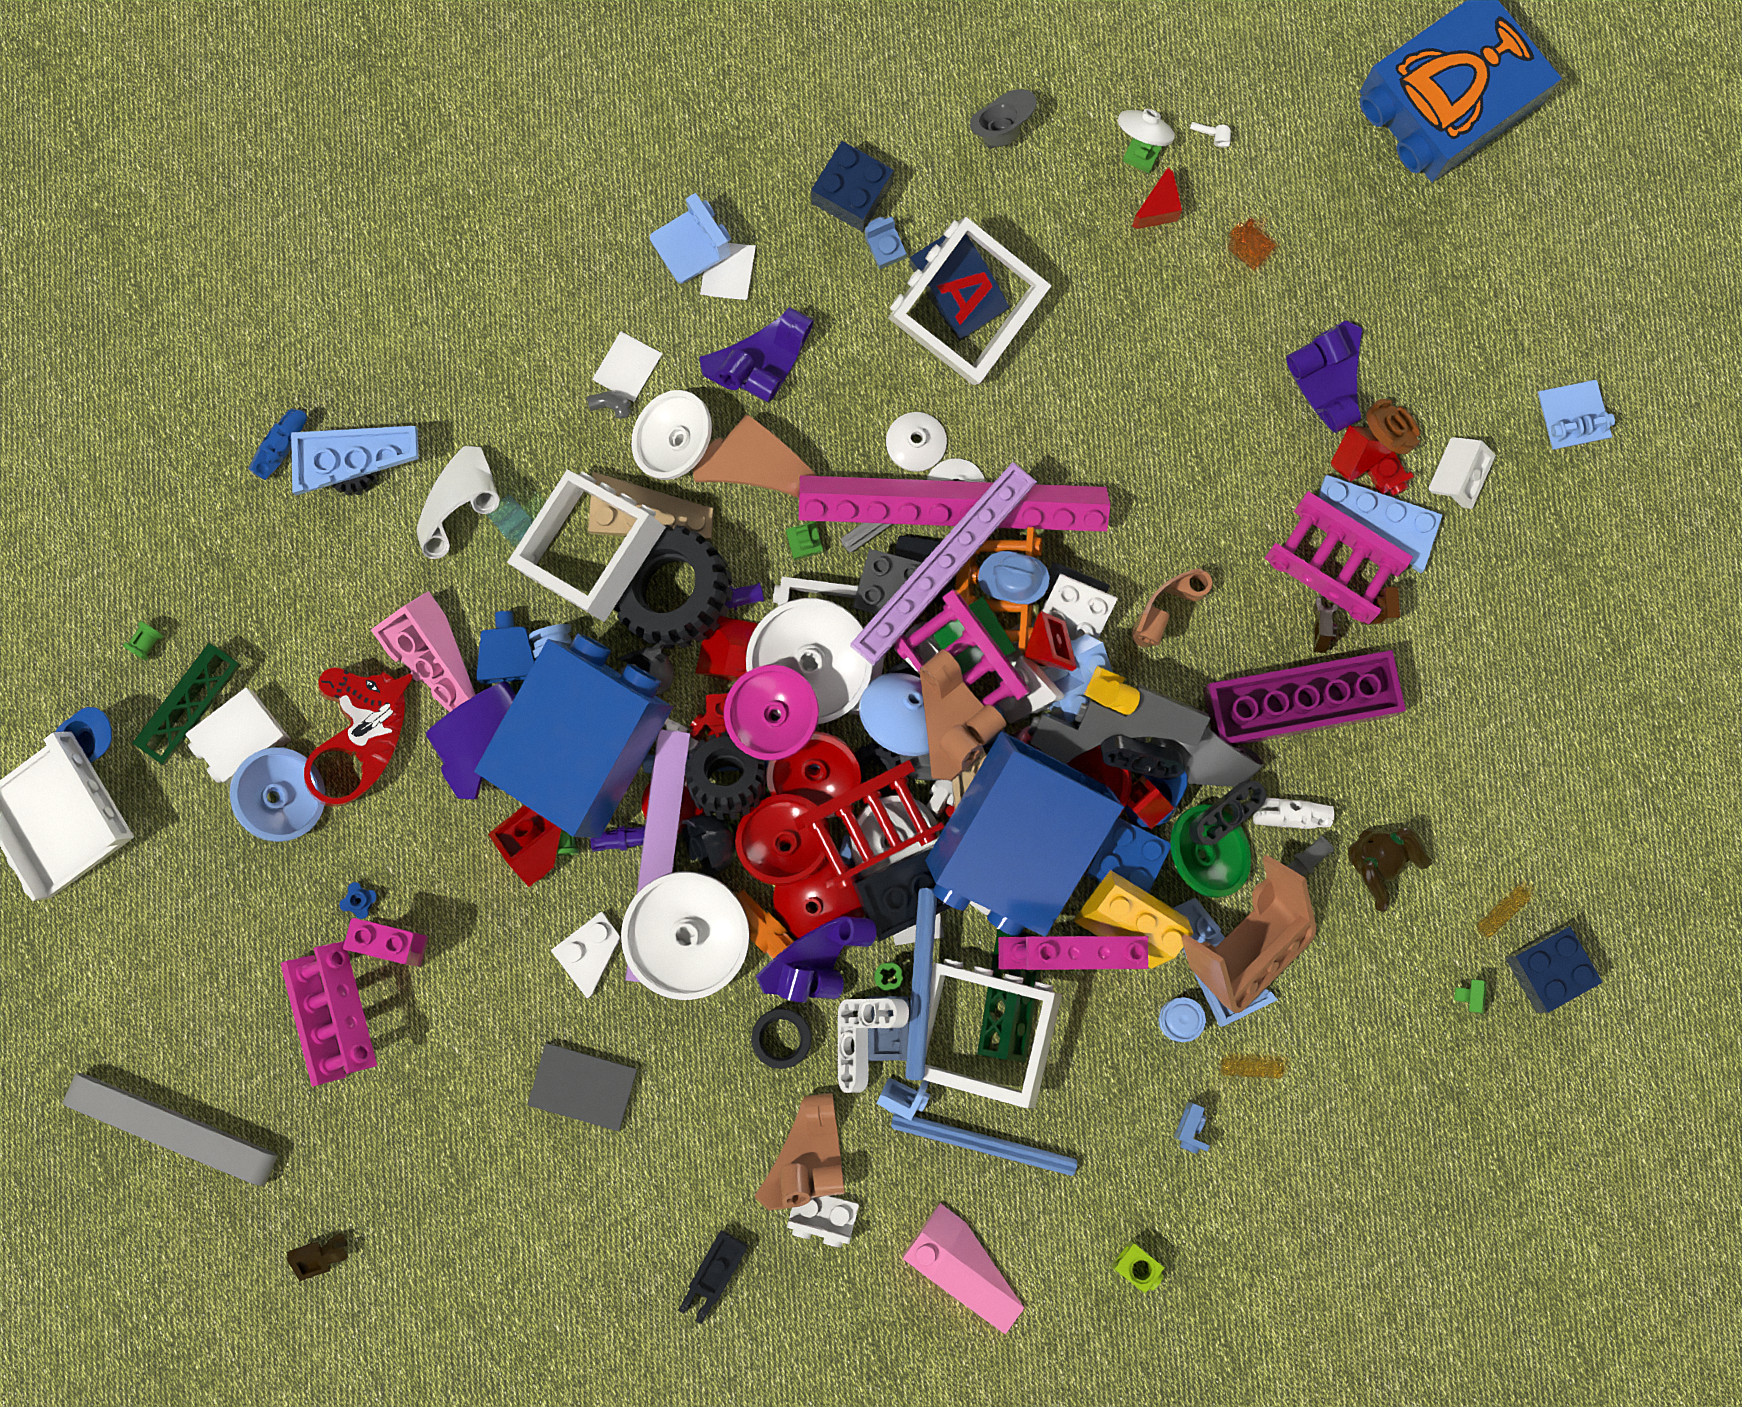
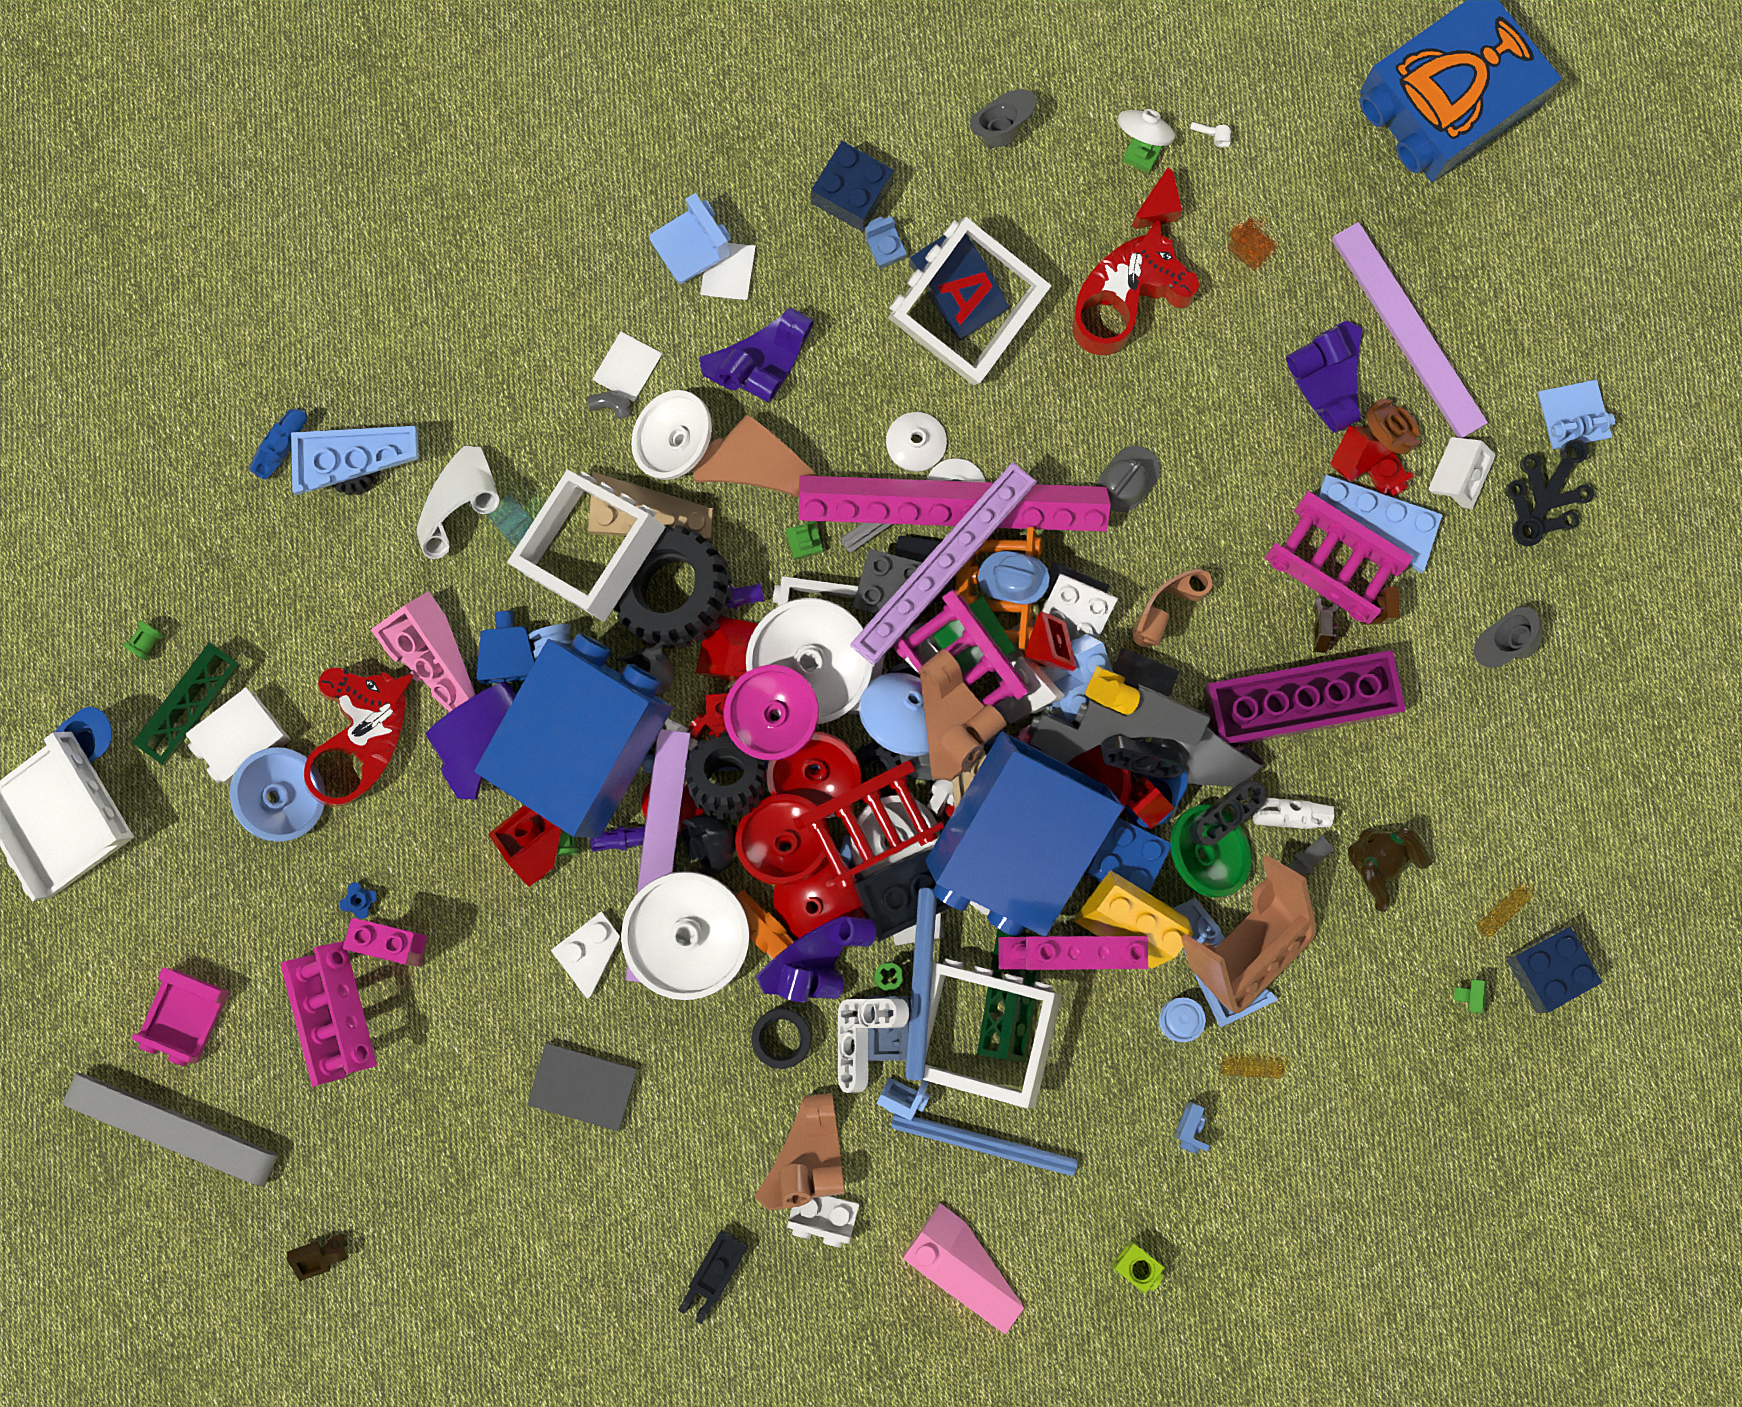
none -> dark pink panel [132,967,230,1066]
none -> red animal [1072,220,1199,355]
none -> dark grey piece [1097,446,1160,512]
none -> black hinge [1112,648,1179,697]
none -> lavender tile [1331,222,1488,438]
none -> dark grey piece [1474,606,1544,668]
none -> black plant [1505,439,1594,547]

